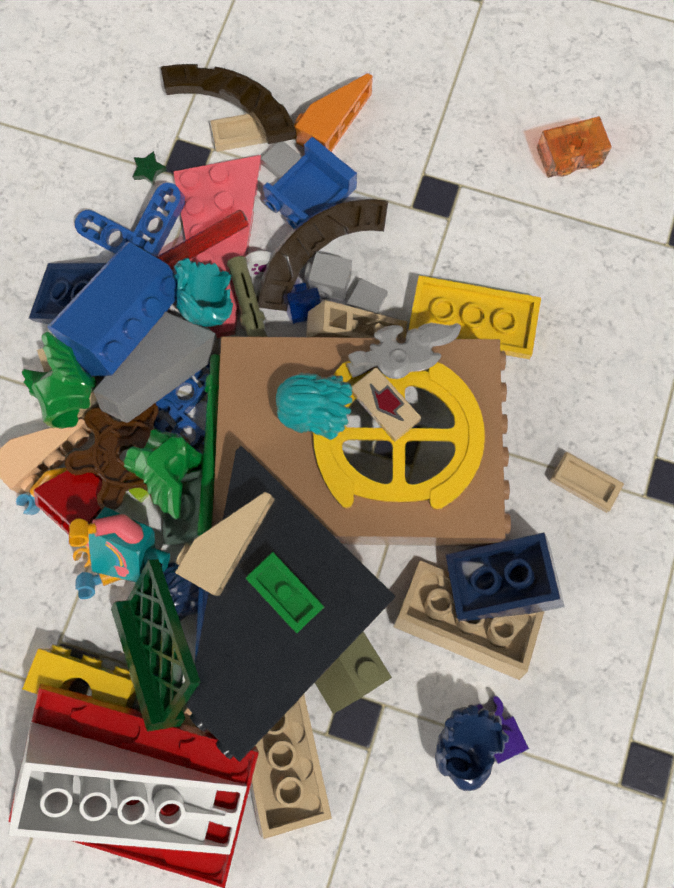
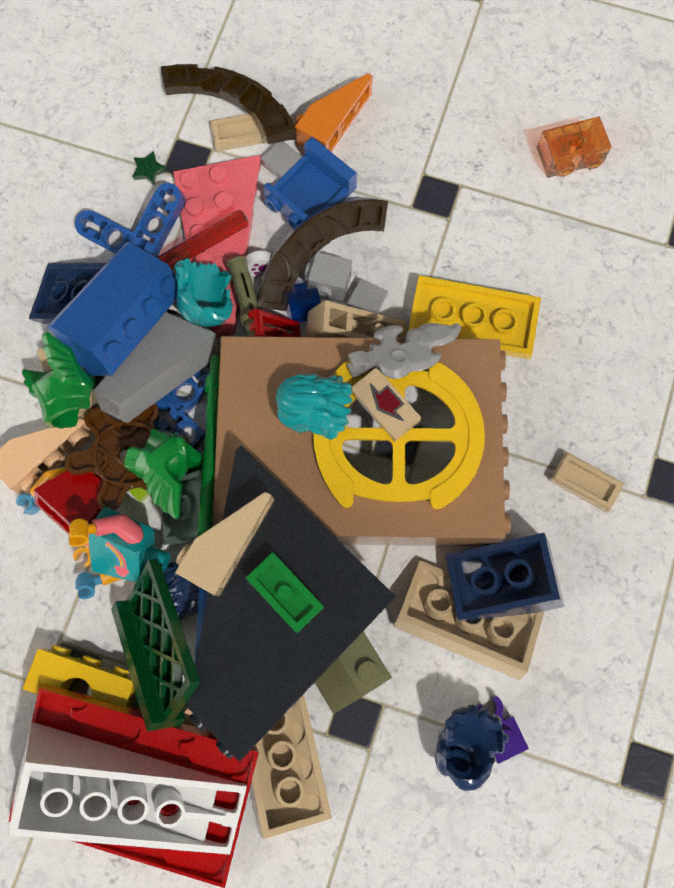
none -> red tile [248,308,301,337]

